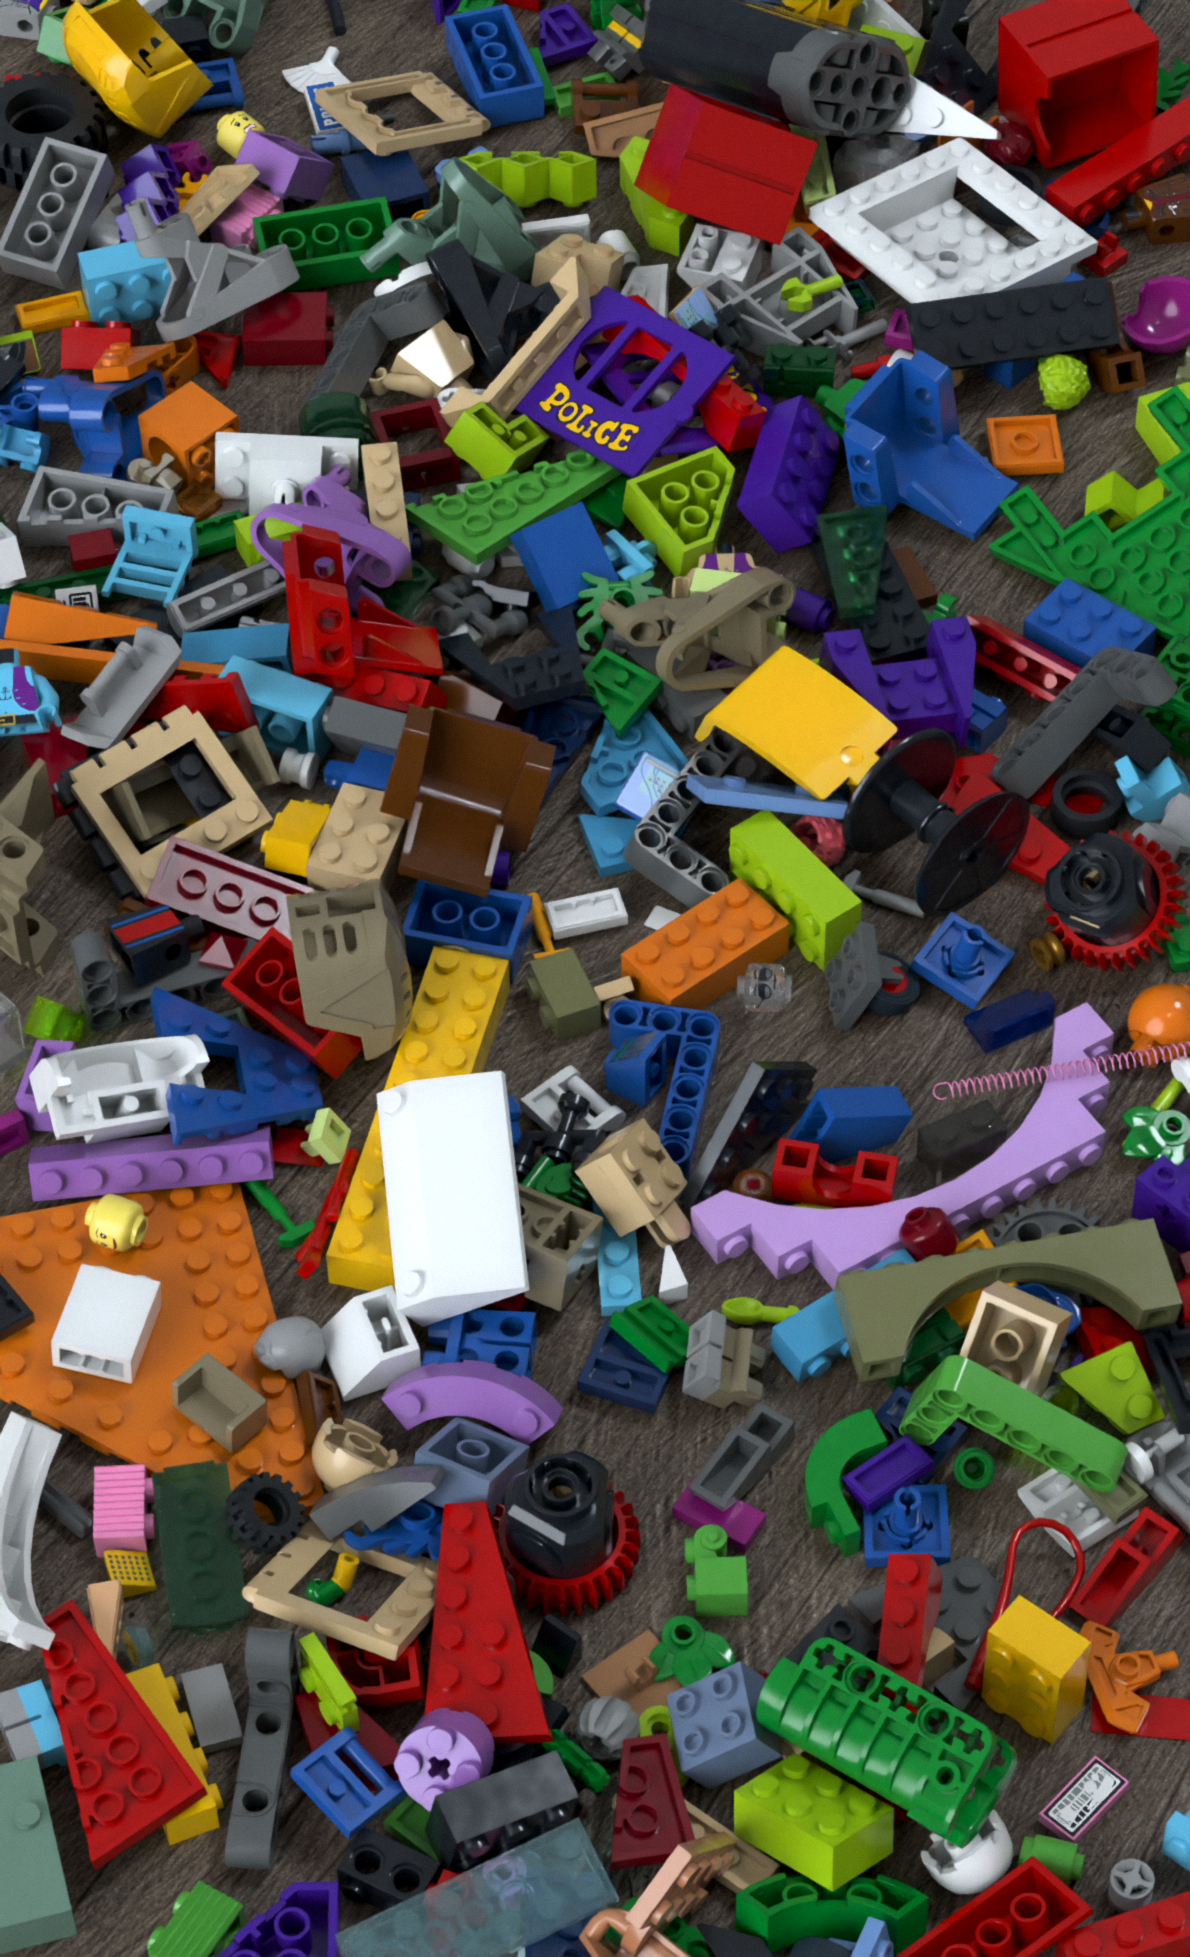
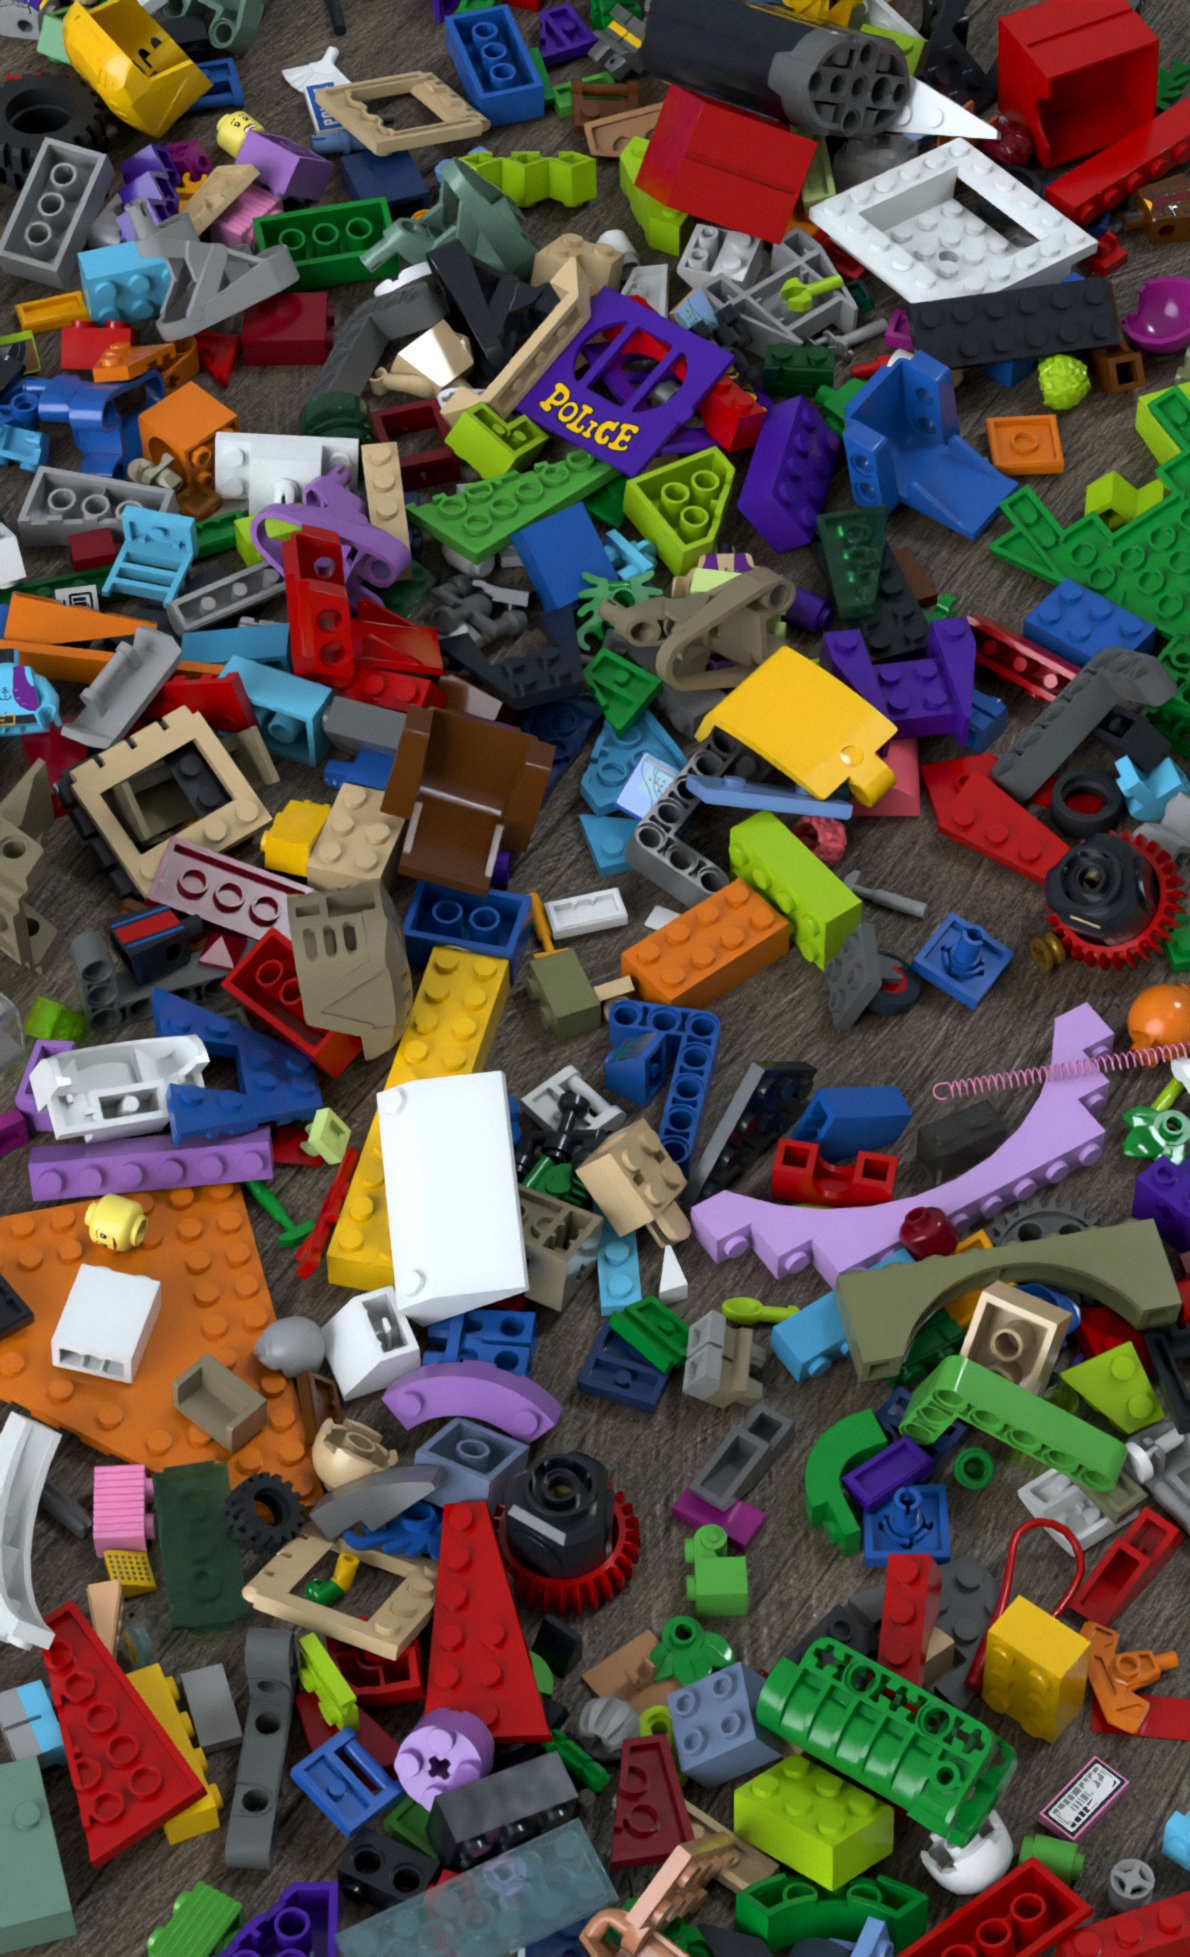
white wheel [279,747,319,790] -> none
white plate [521,214,591,249] -> none
clear orange tile [733,1169,772,1202] -> none
clear head [737,963,792,1014] -> none
black piece [842,728,1030,917] -> none
clear blue panel [964,989,1056,1054] -> none

